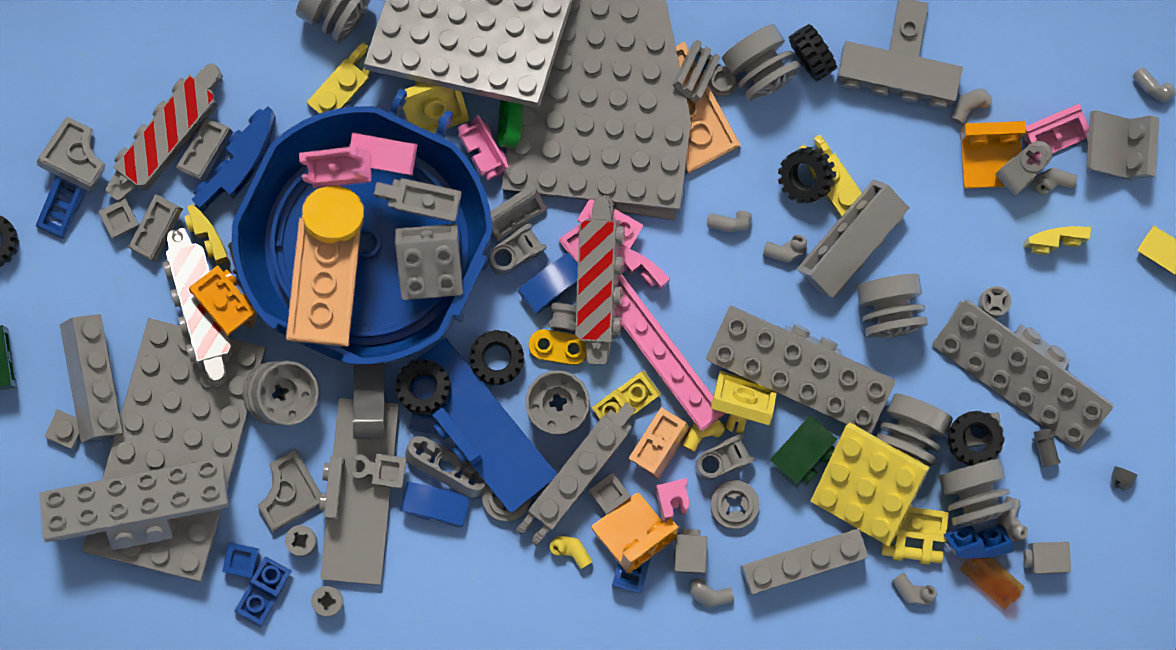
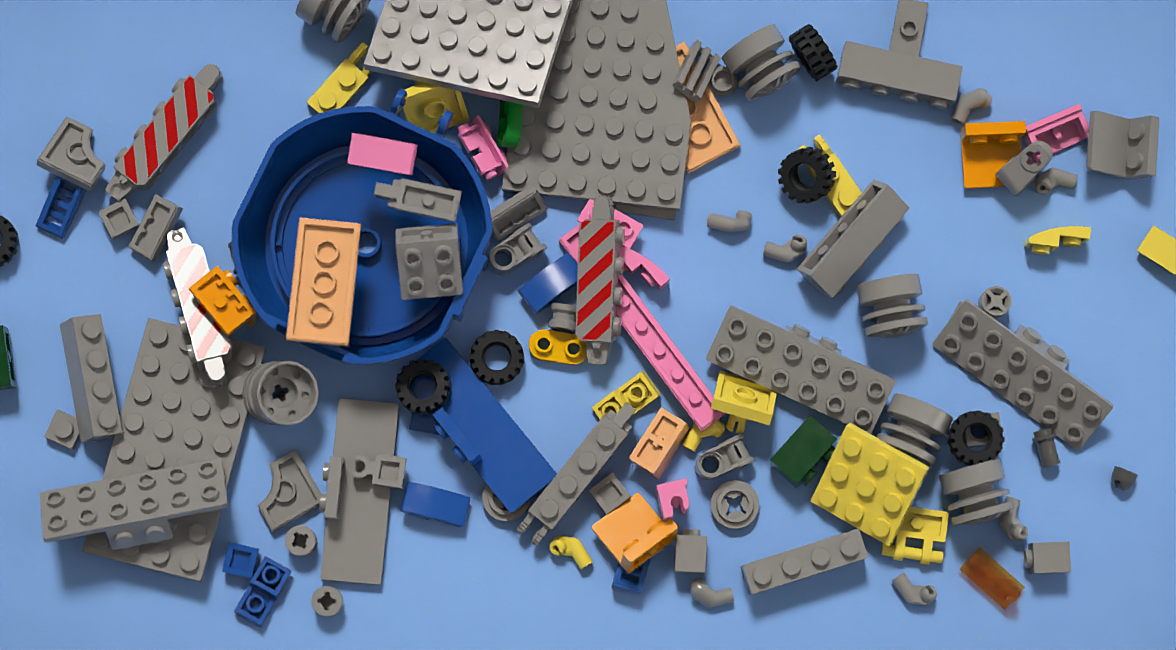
light grey plate [176,118,233,182] -> none
light yellow slope [184,204,230,264] -> none
blue slope [191,106,275,212] -> none
bright pink hinge [299,146,371,188] -> none
yellow tile [302,186,364,243] -> none
dark grey beam [353,363,385,439] -> none
light grey beam [405,436,486,497] -> none
light grey wheel [526,370,590,434] -> none
blue slope [943,525,1013,559] -> none
light grey arm [1133,67,1176,103] -> none

